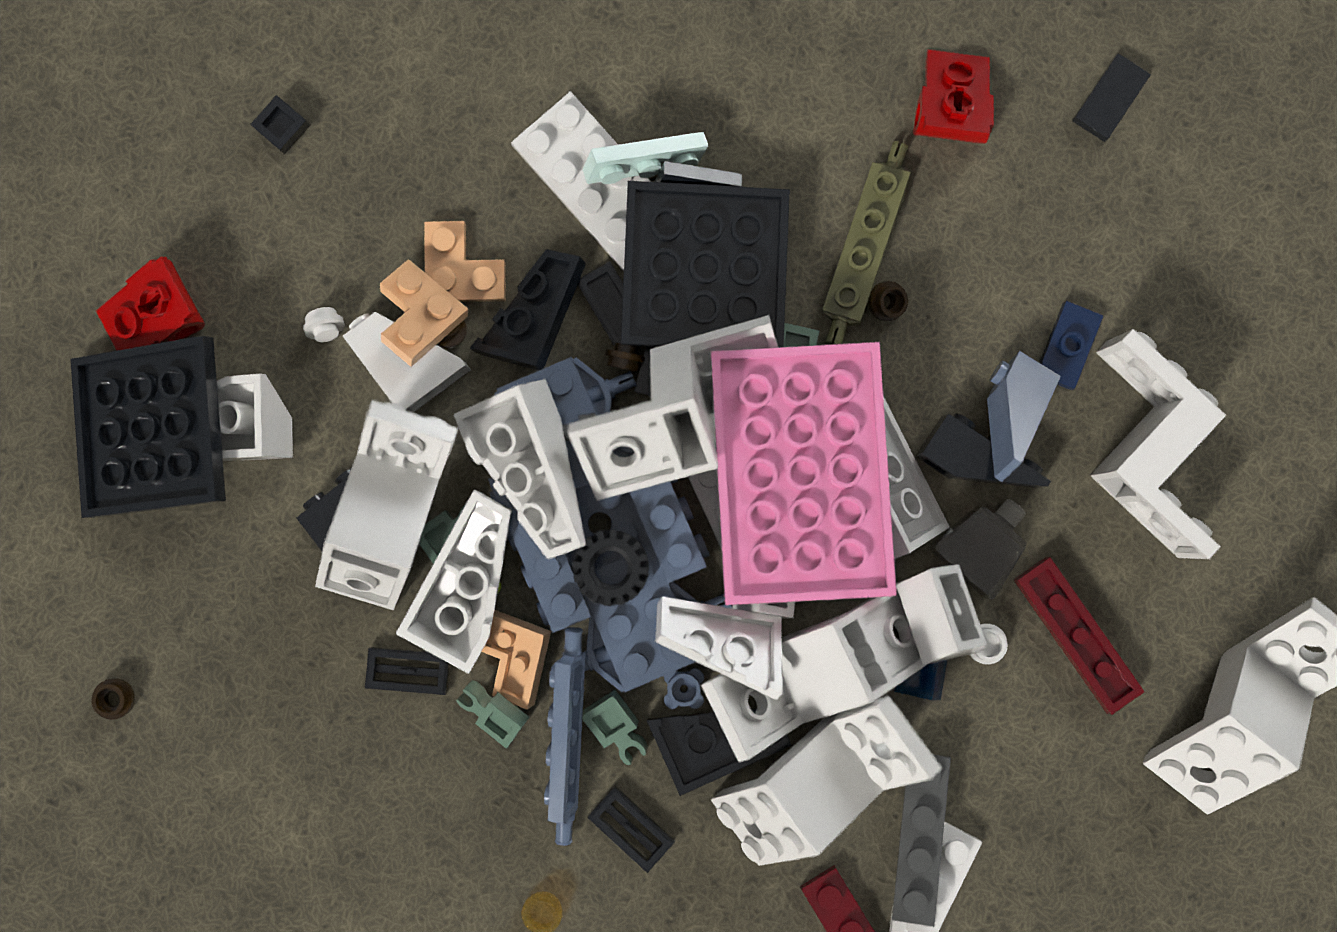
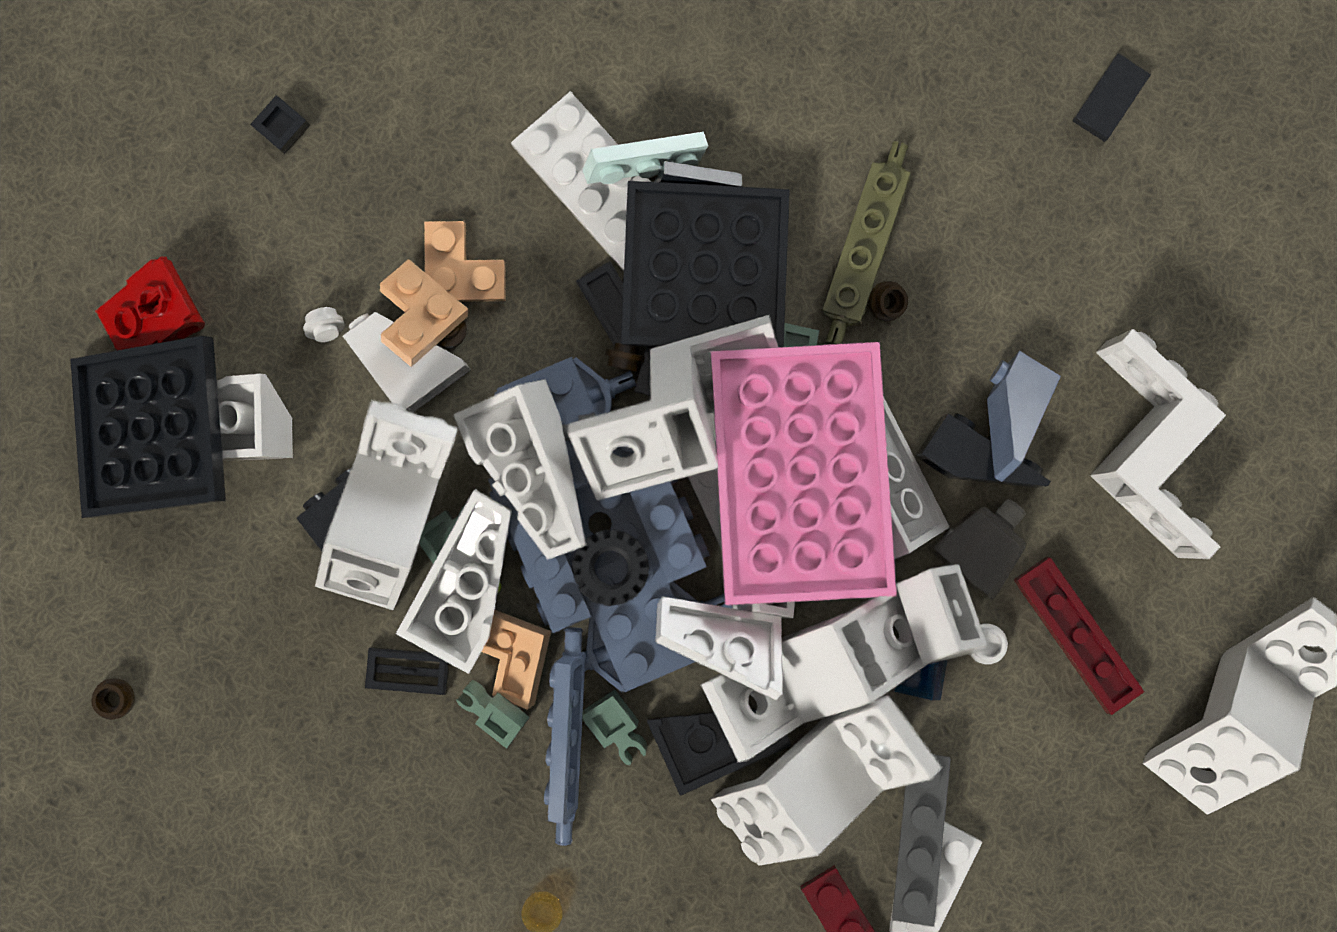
black wing [470,249,586,371] -> none
black tile [587,786,675,873] -> none
sand blue plate [664,668,704,709] -> none
red piece [913,50,994,144] -> none
dark blue plate [1039,301,1103,390] -> none

